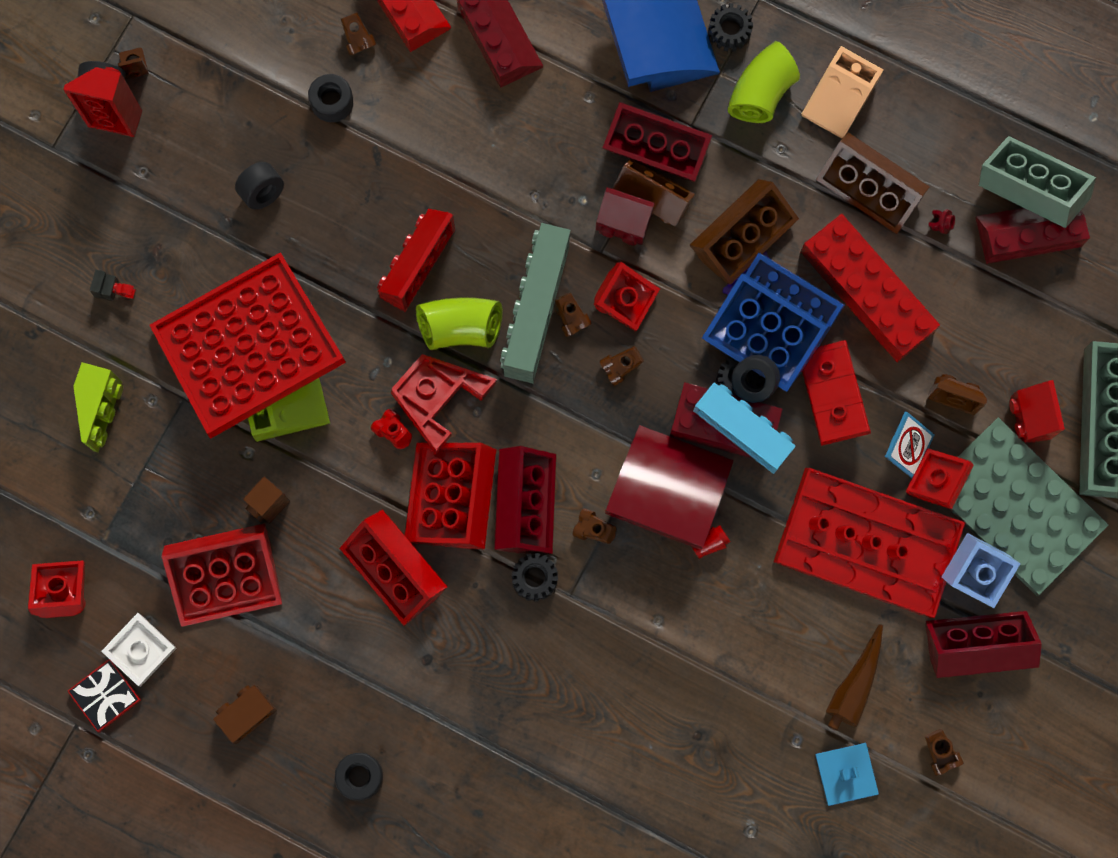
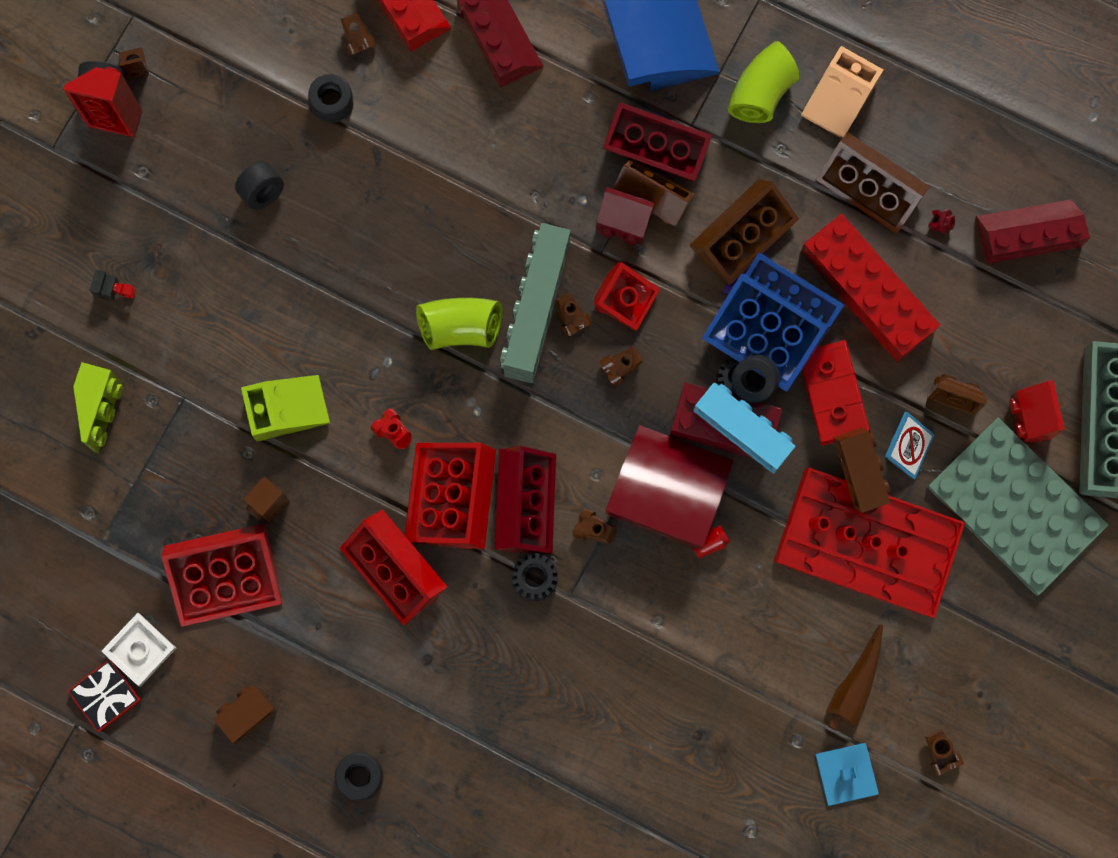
red slope [28,560,86,618] -> none
red plate [149,252,346,439] -> none
red slope [377,209,455,312] -> none
red wing [391,354,497,454] -> none
black tyre [708,3,753,52] -> none
red tile [906,448,974,509] -> none
dark red slope [925,611,1042,678] -> none
light blue brick [942,533,1020,608] -> none
sand green brick [979,136,1096,228] -> none
none -> reddish brown brick [833,427,891,513]

